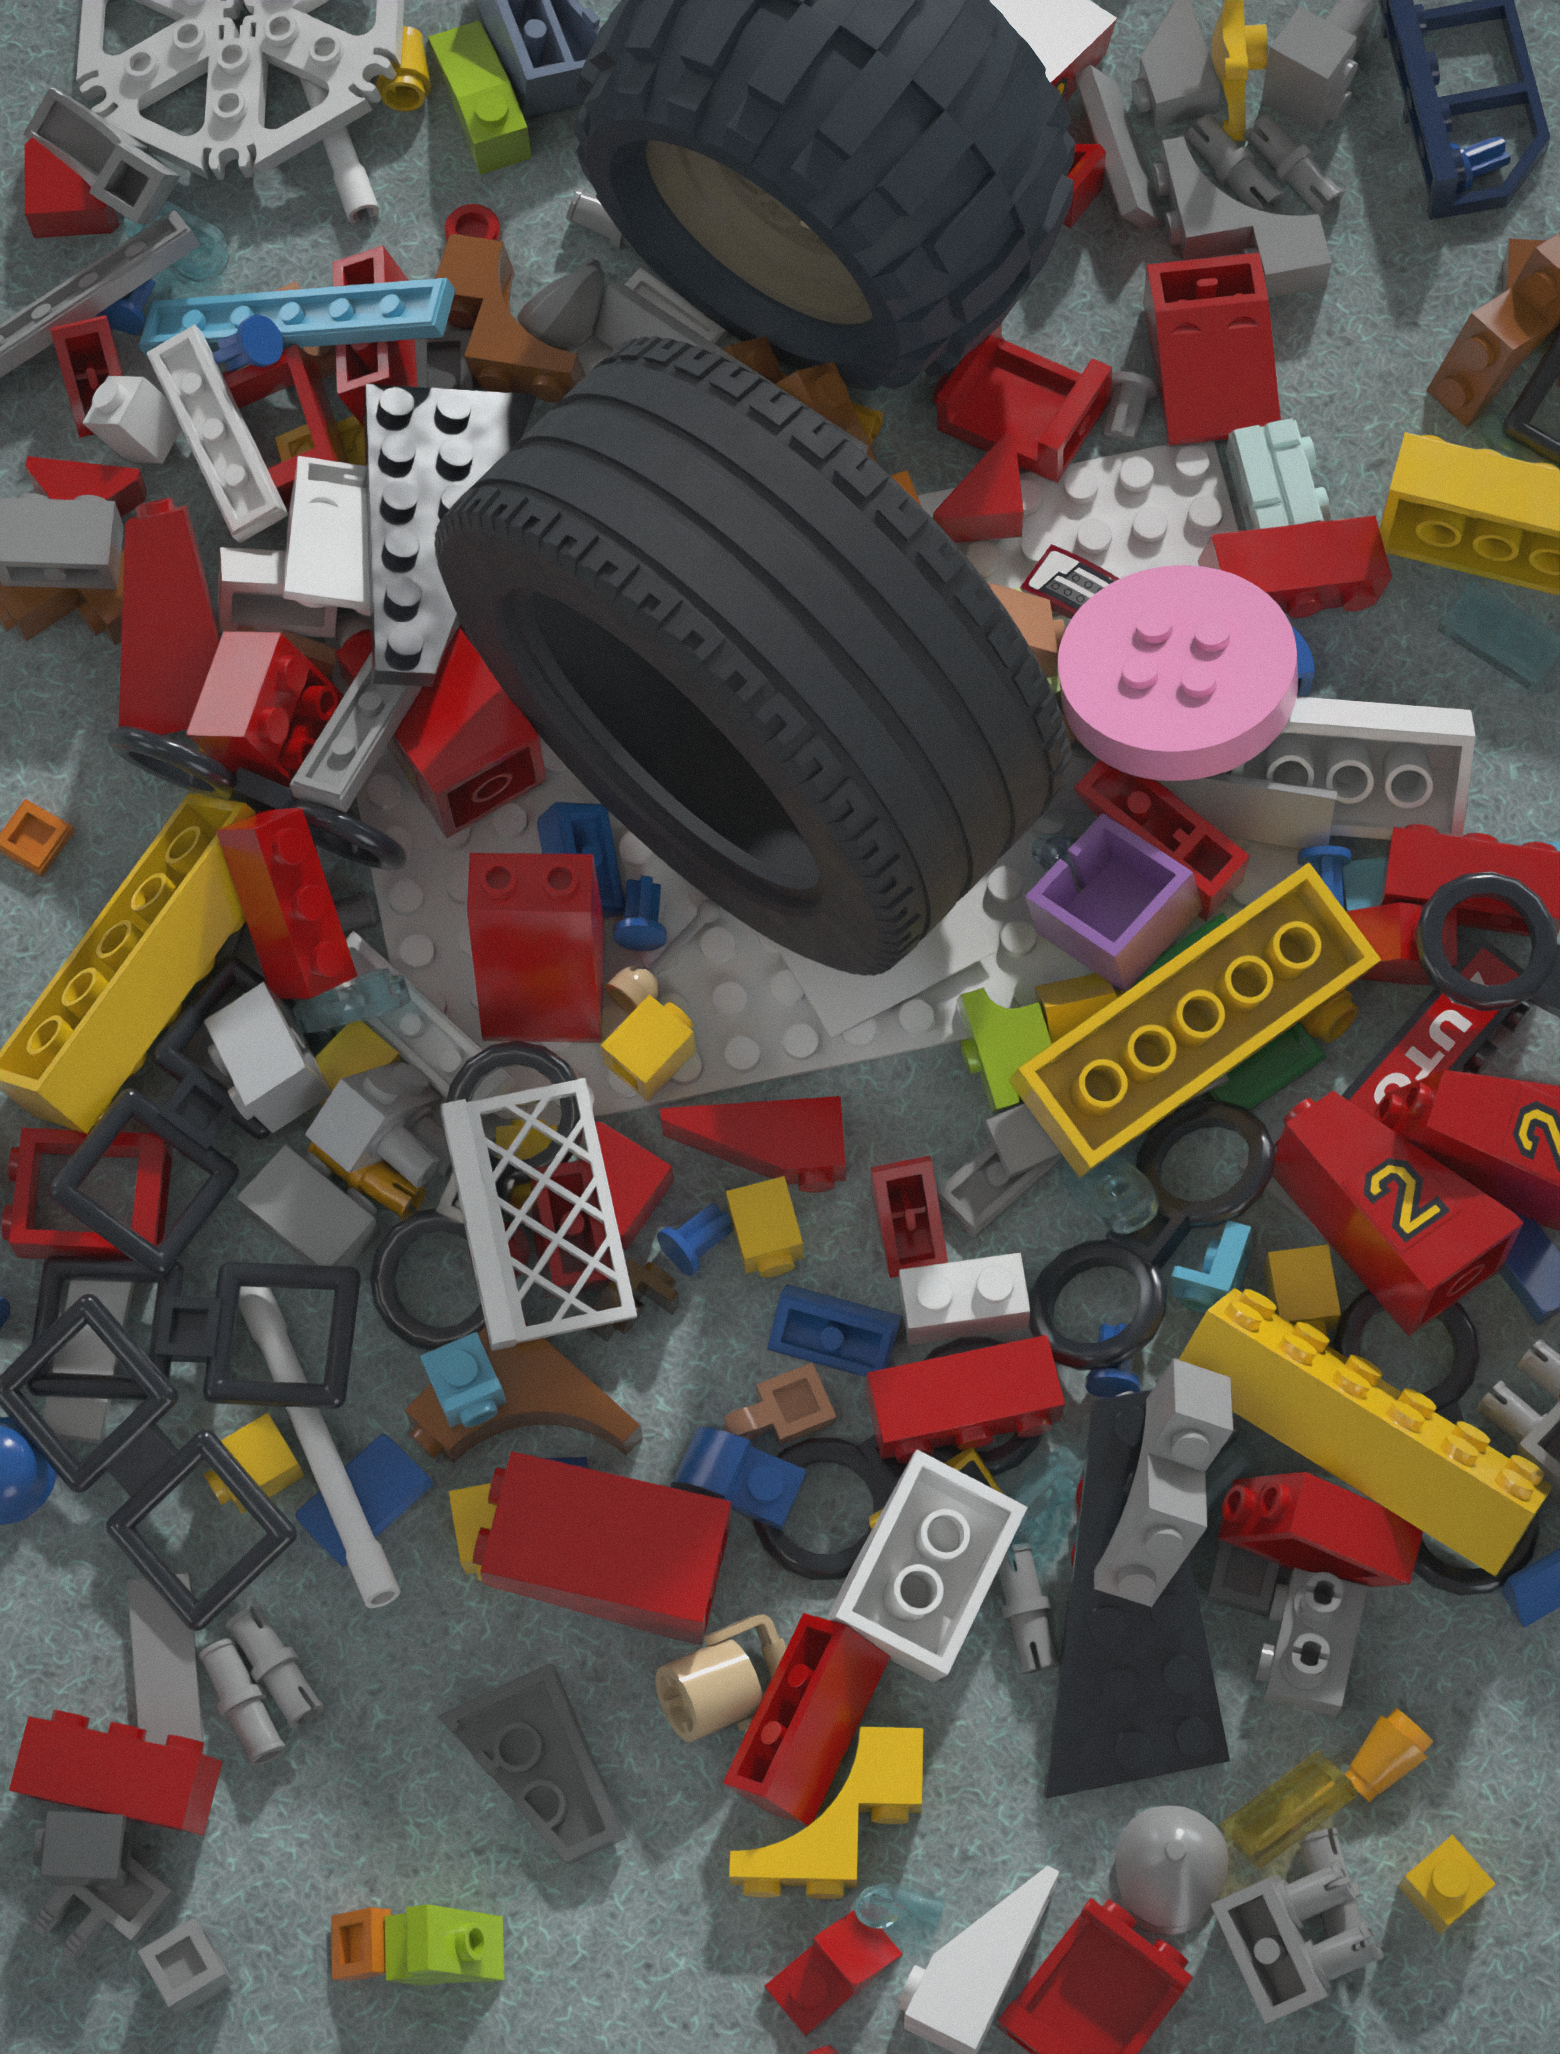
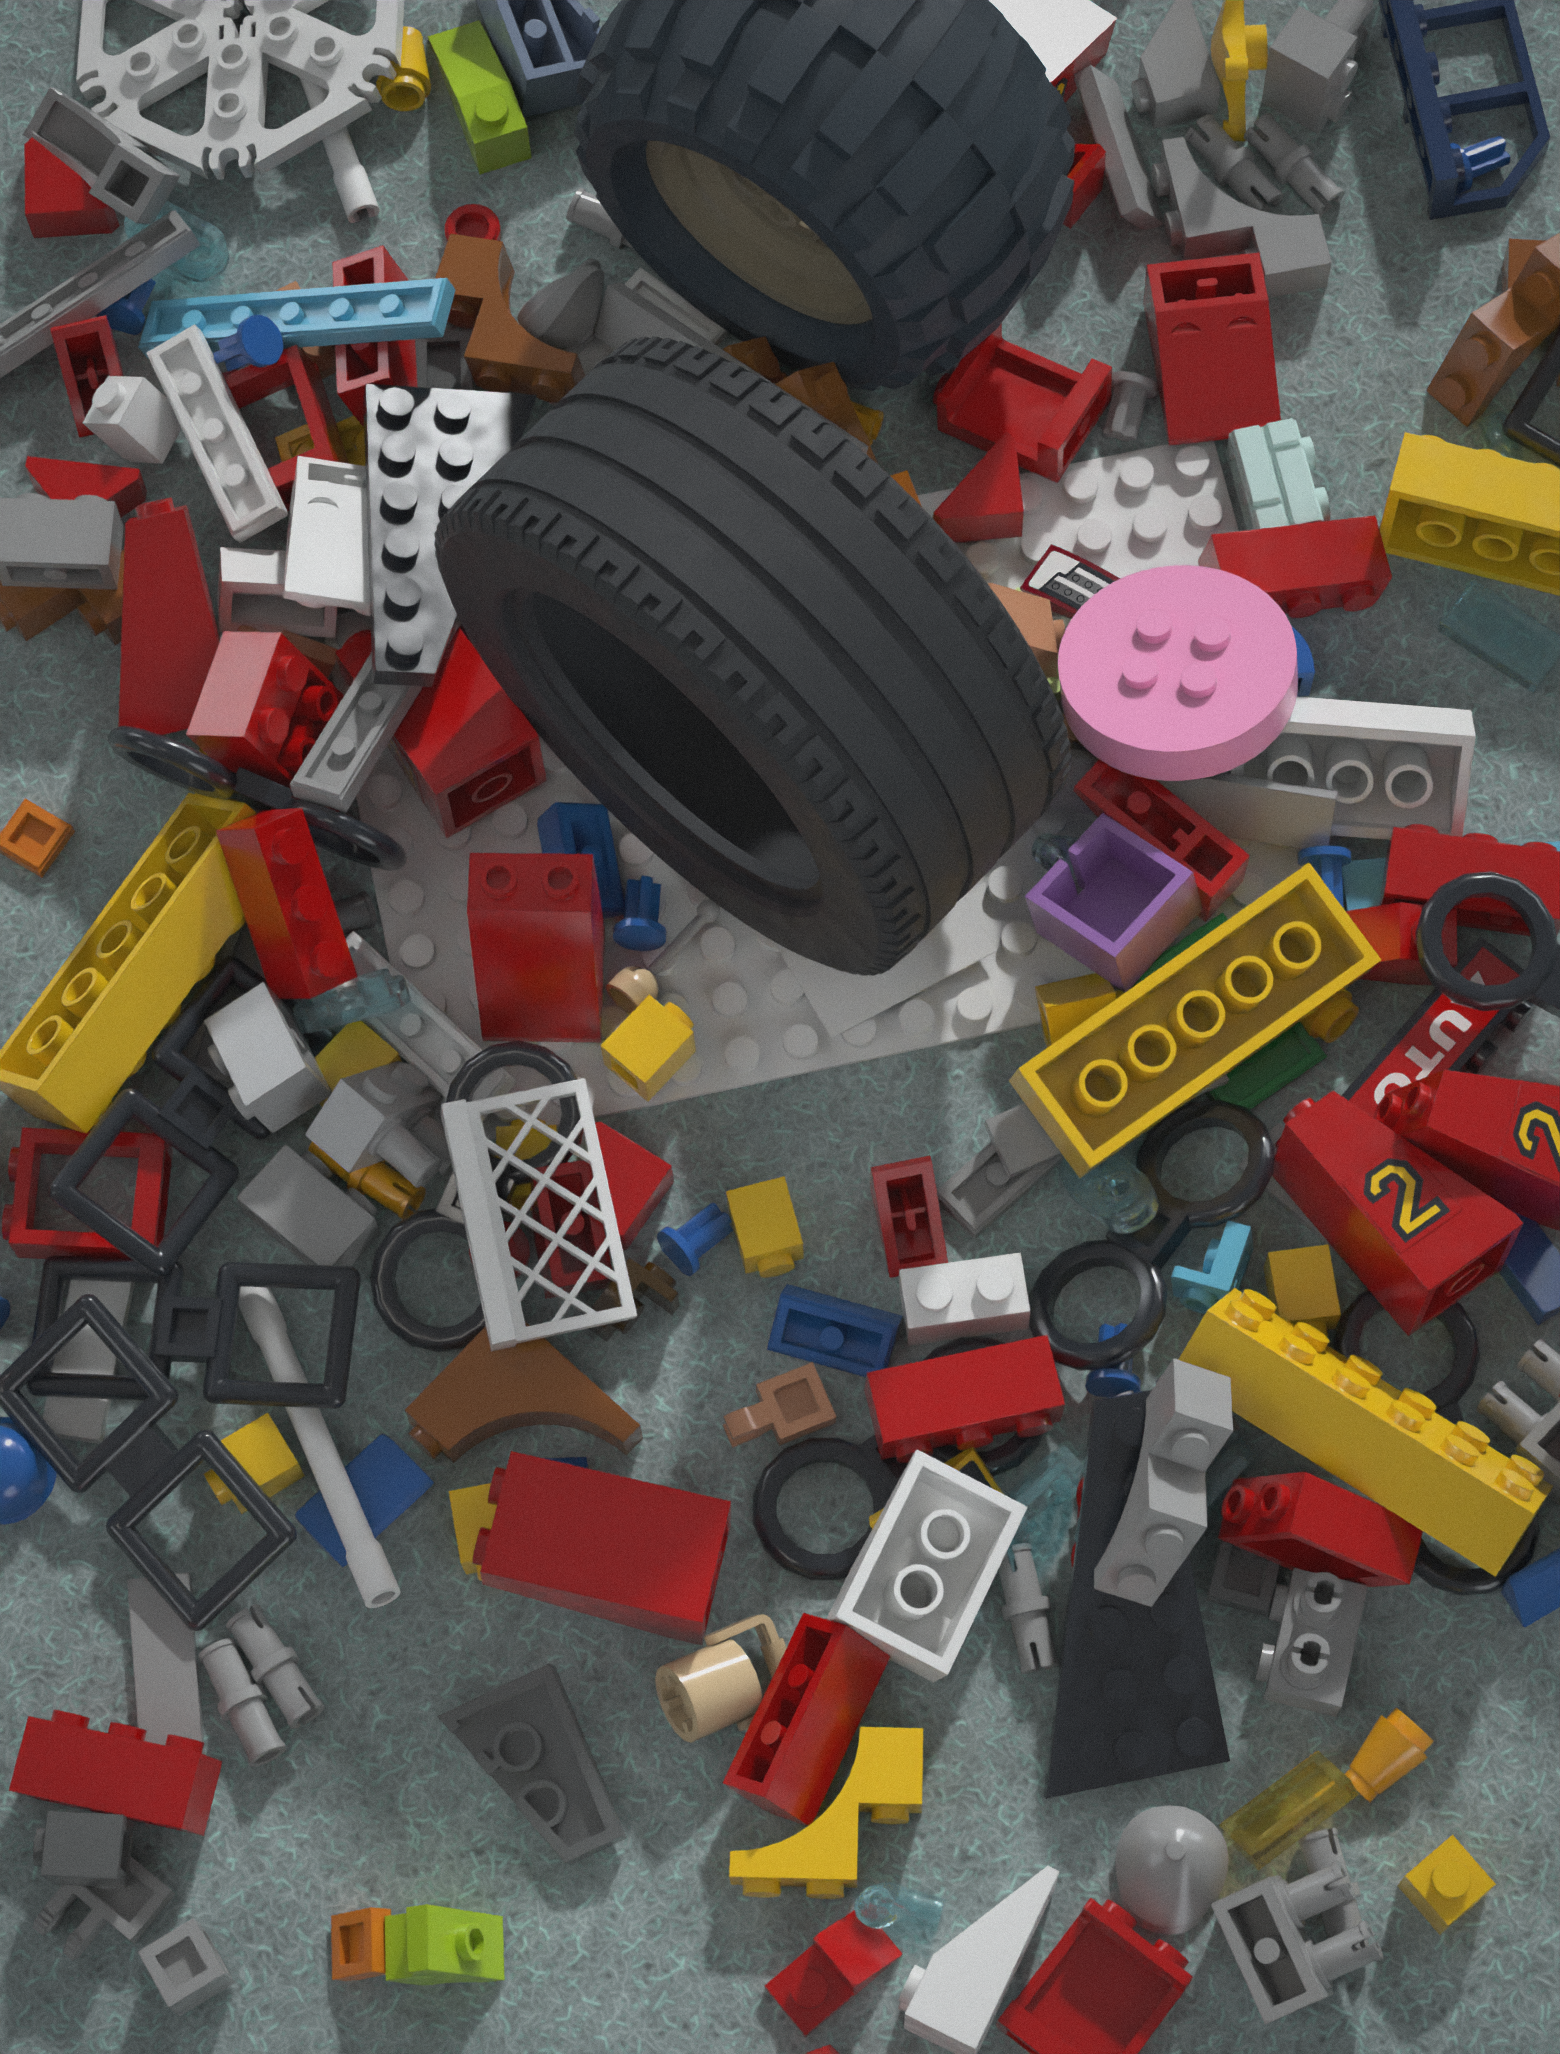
medium azure bracket [420,1332,507,1428] -> none
red slope [660,1096,846,1193] -> none
blue brick [670,1427,807,1531] -> none
lime brick [956,987,1052,1112] -> none

